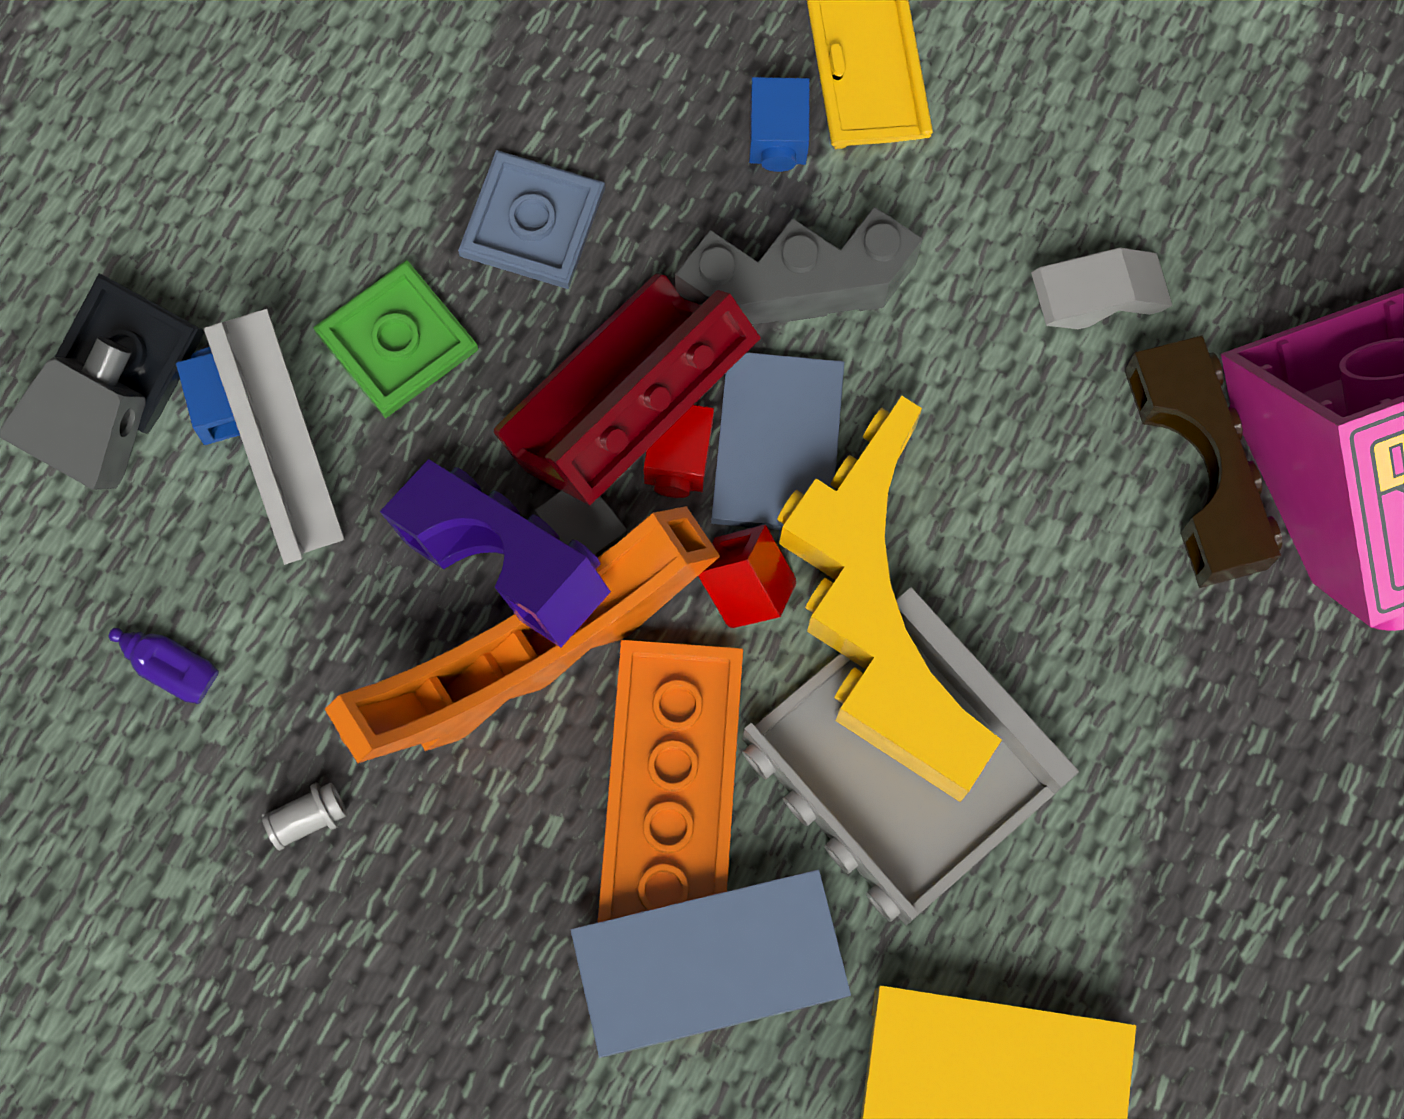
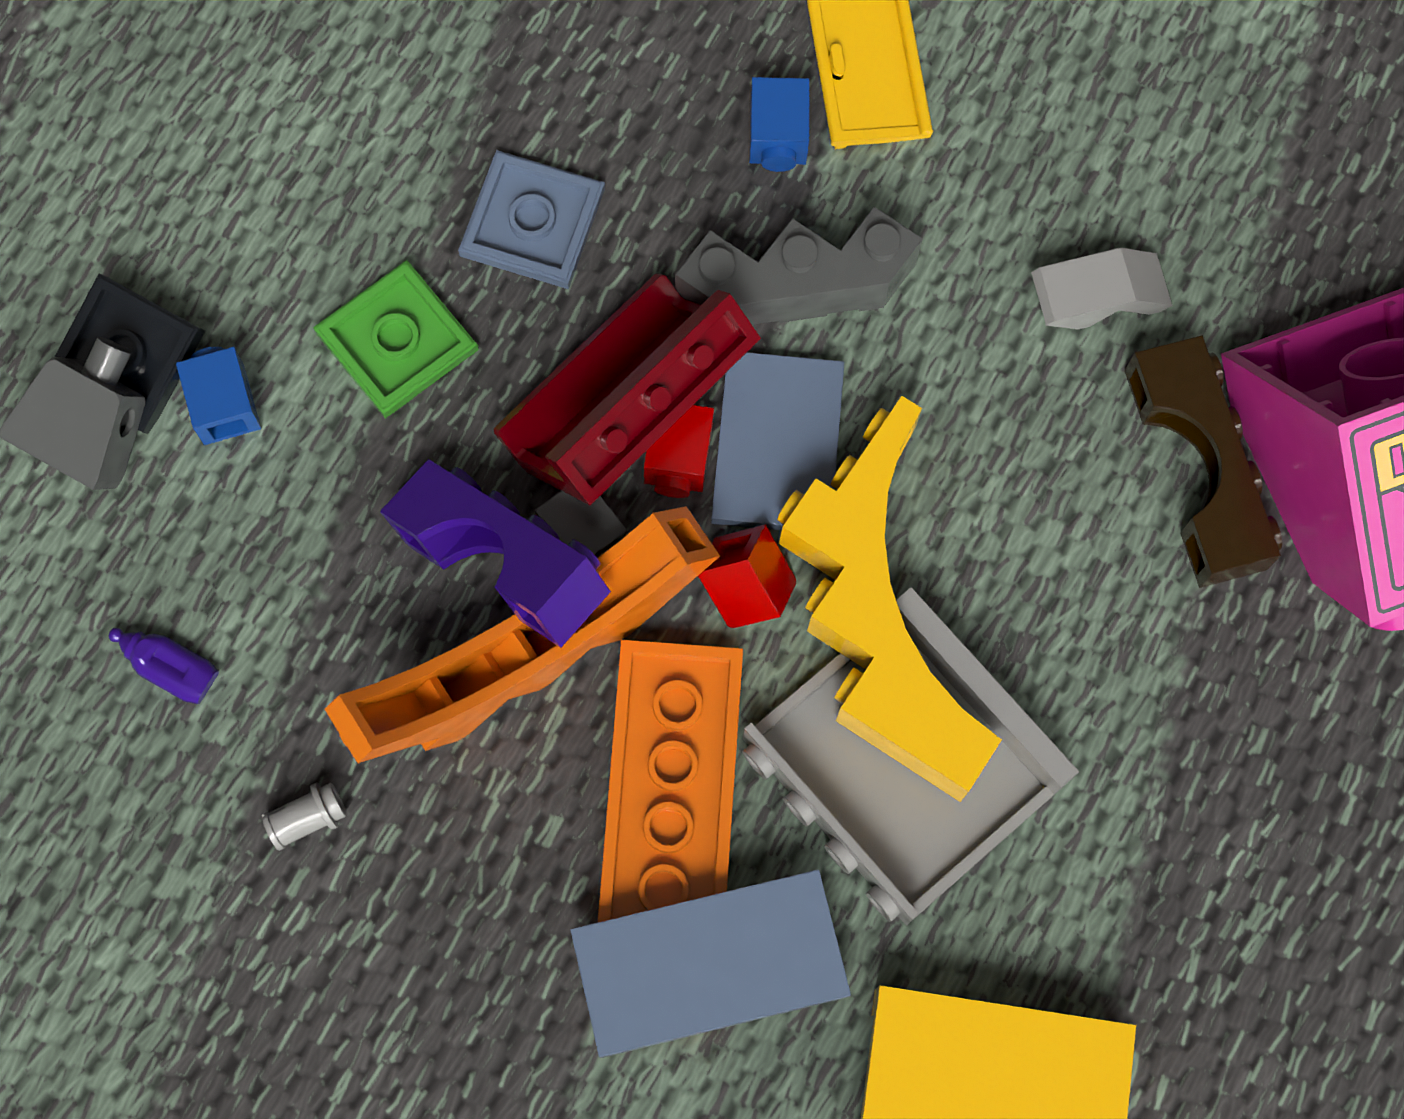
light grey fence [204,308,345,565] -> none

